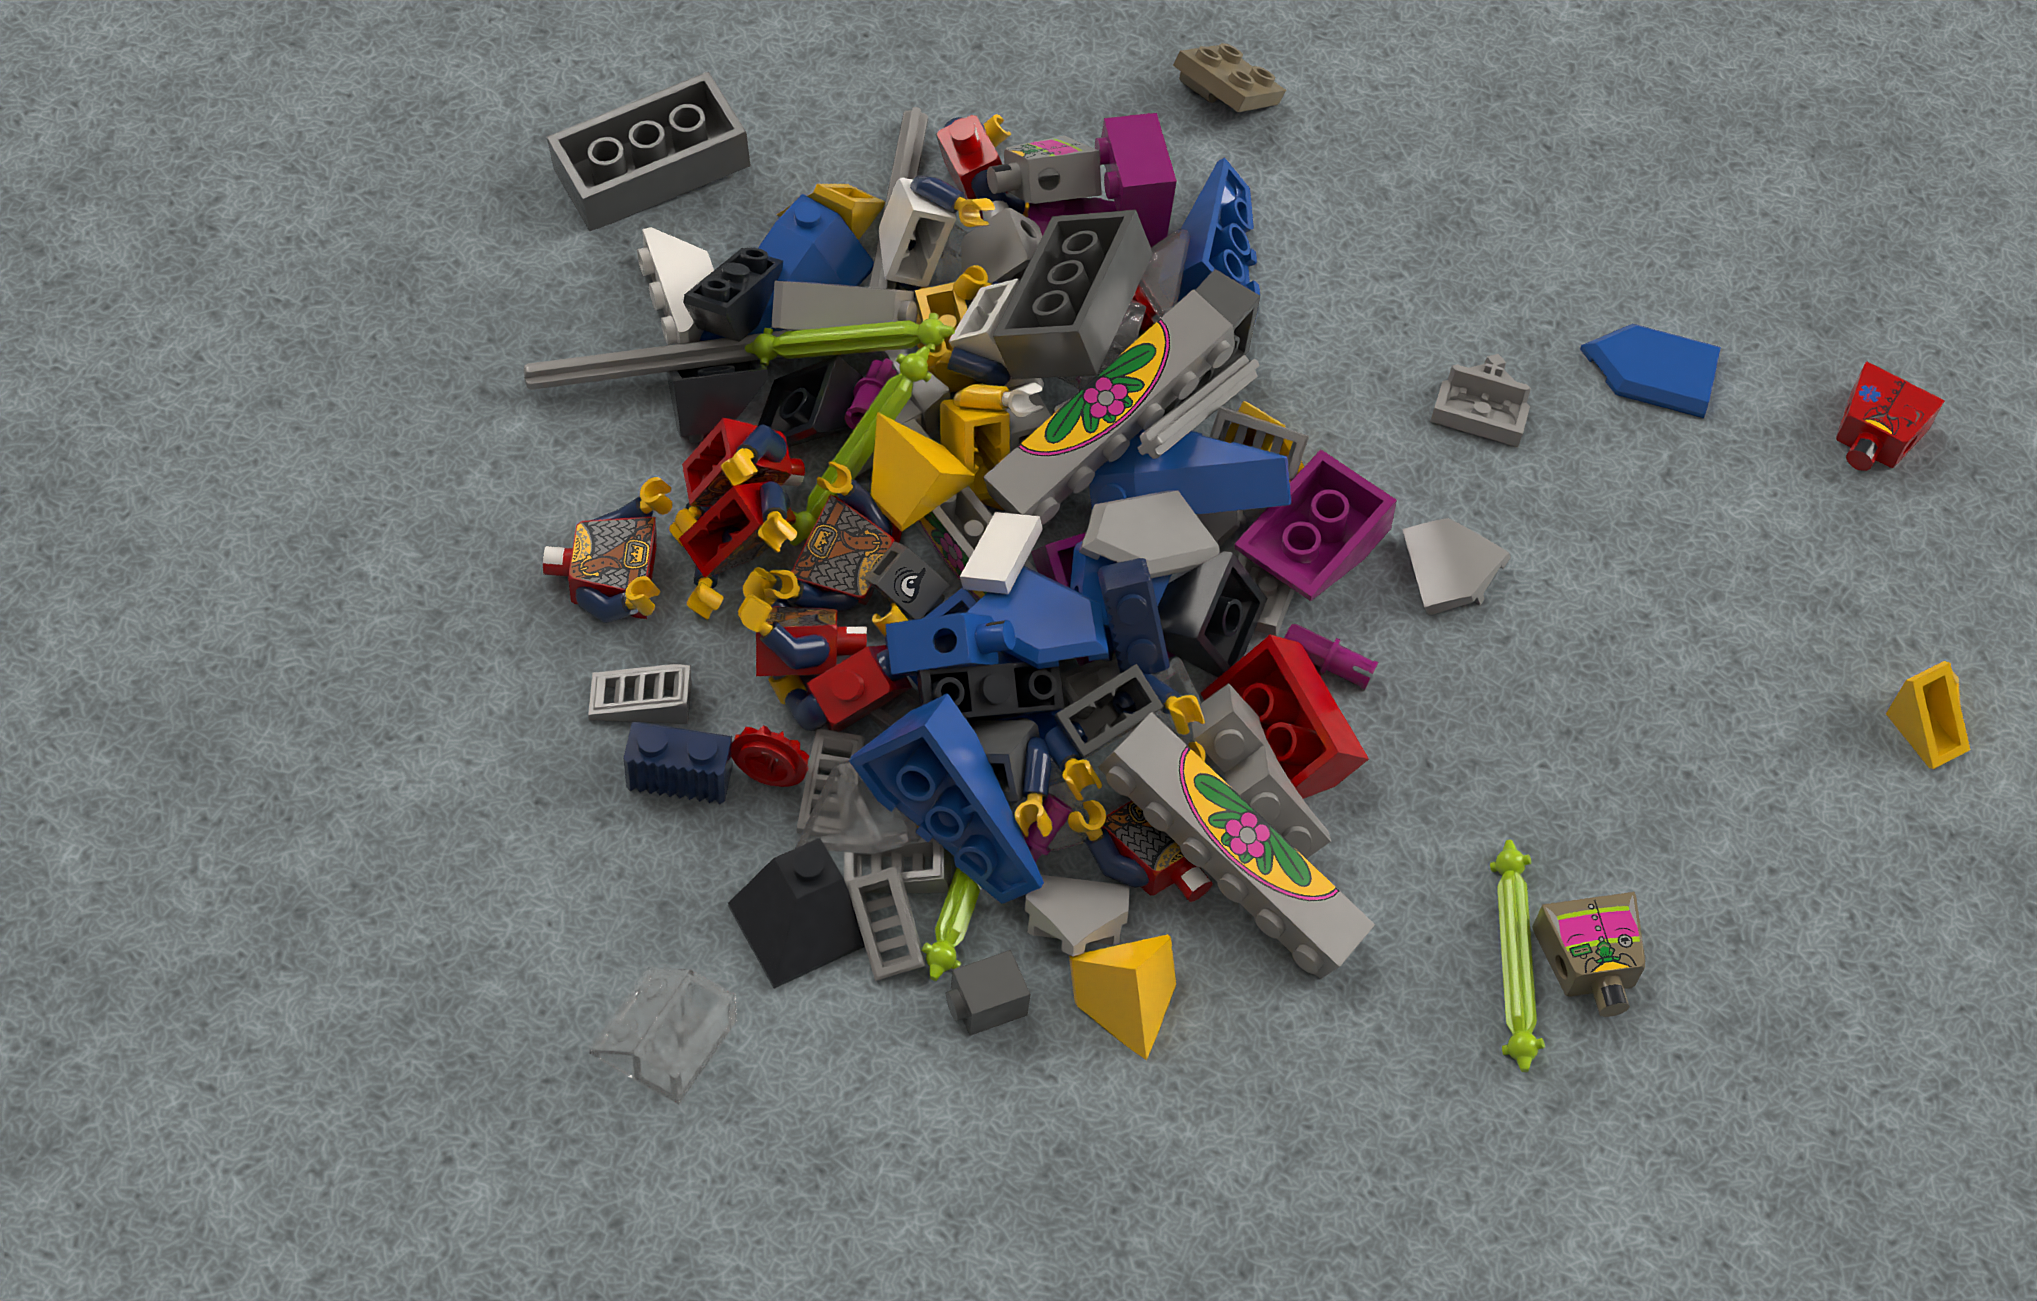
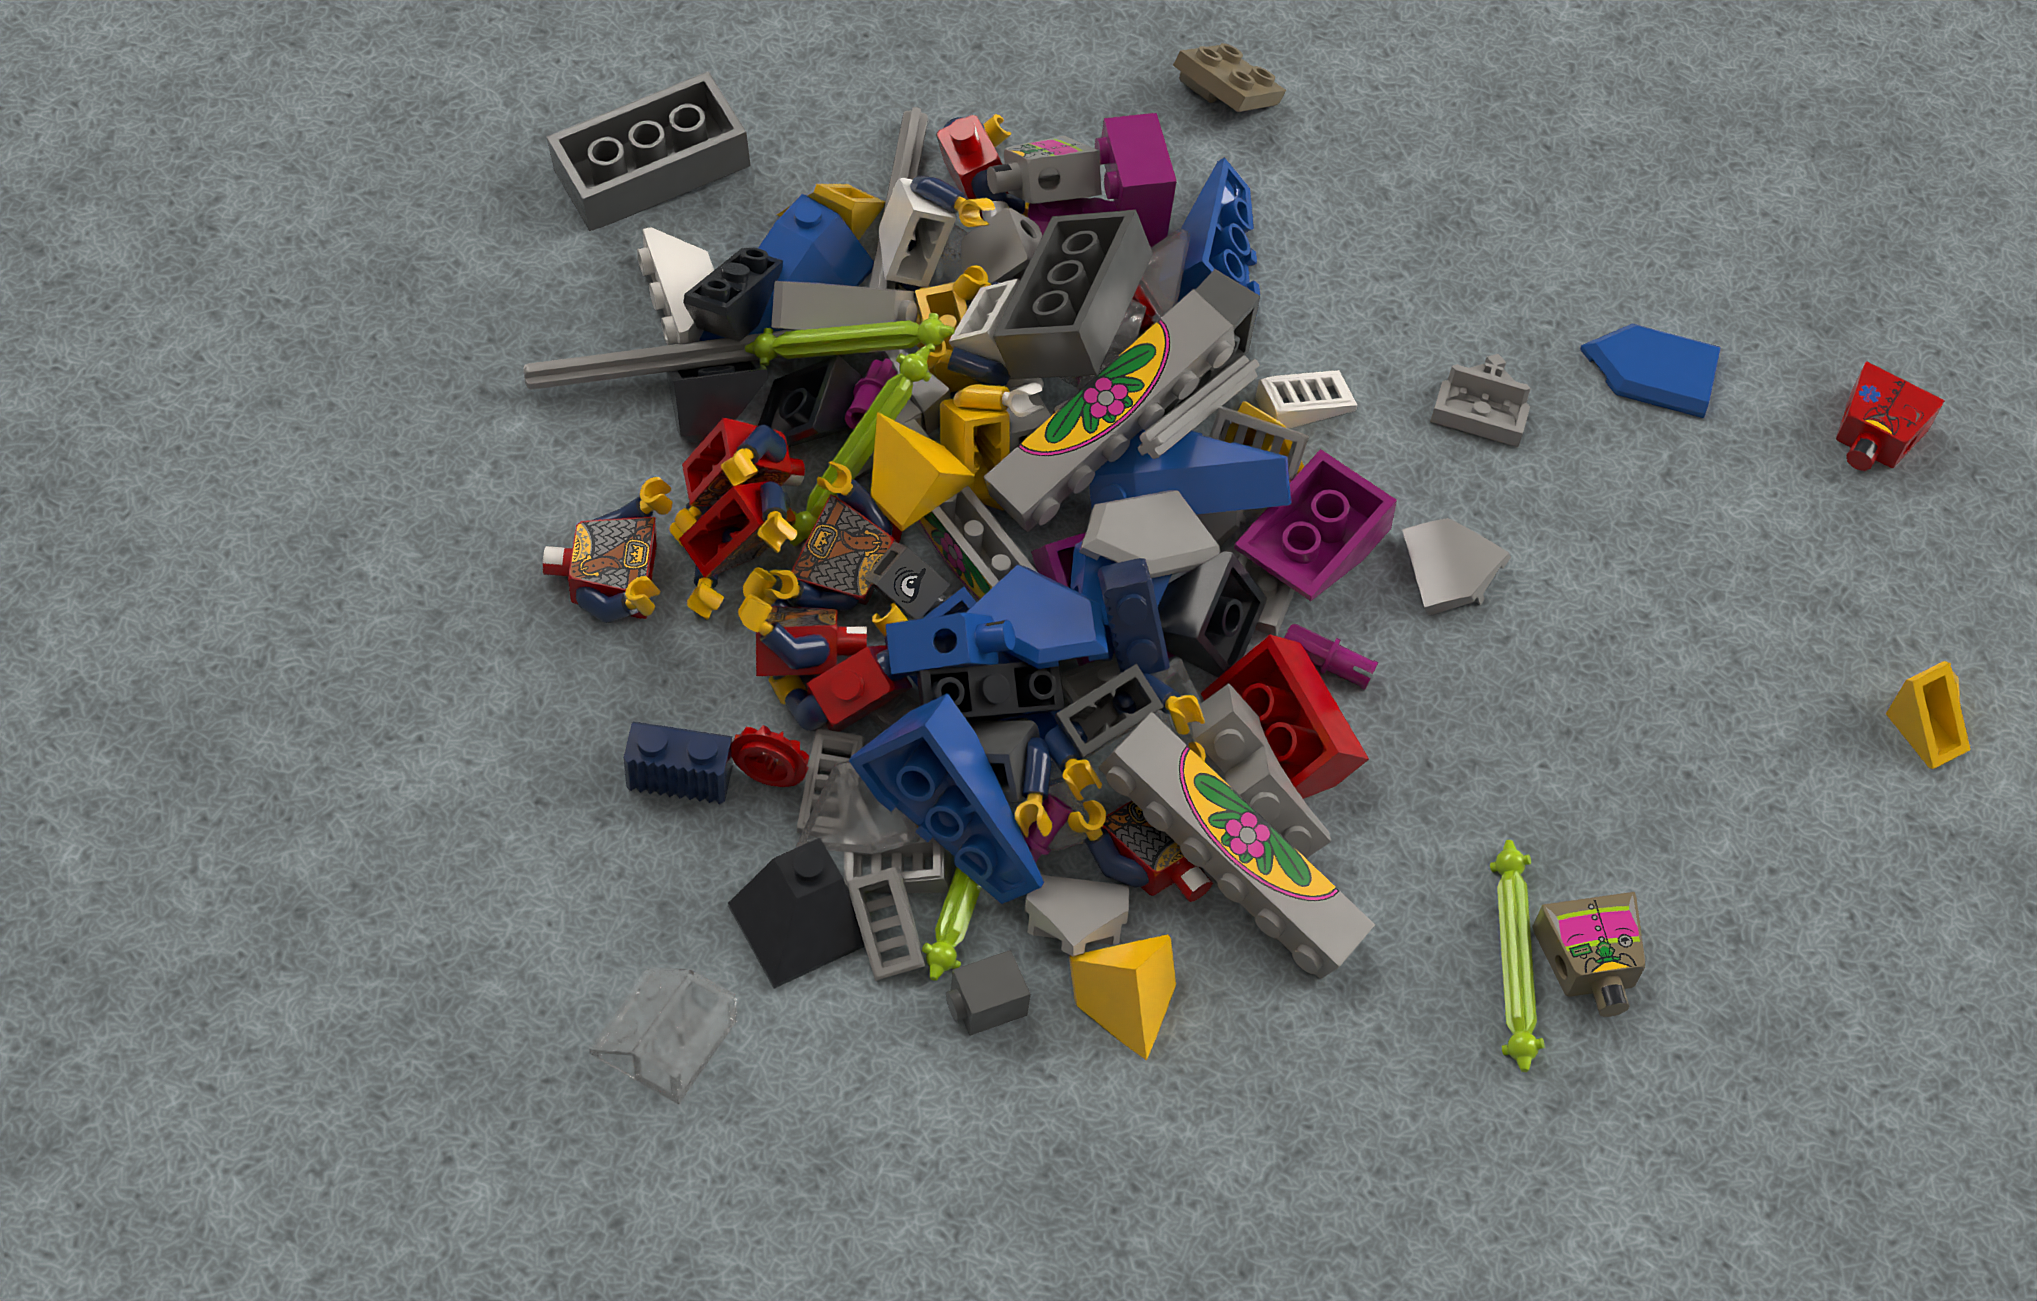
light grey slope [588,664,692,724] -> none
white tile [960,512,1043,594] -> none
none -> white slope [1255,370,1357,429]

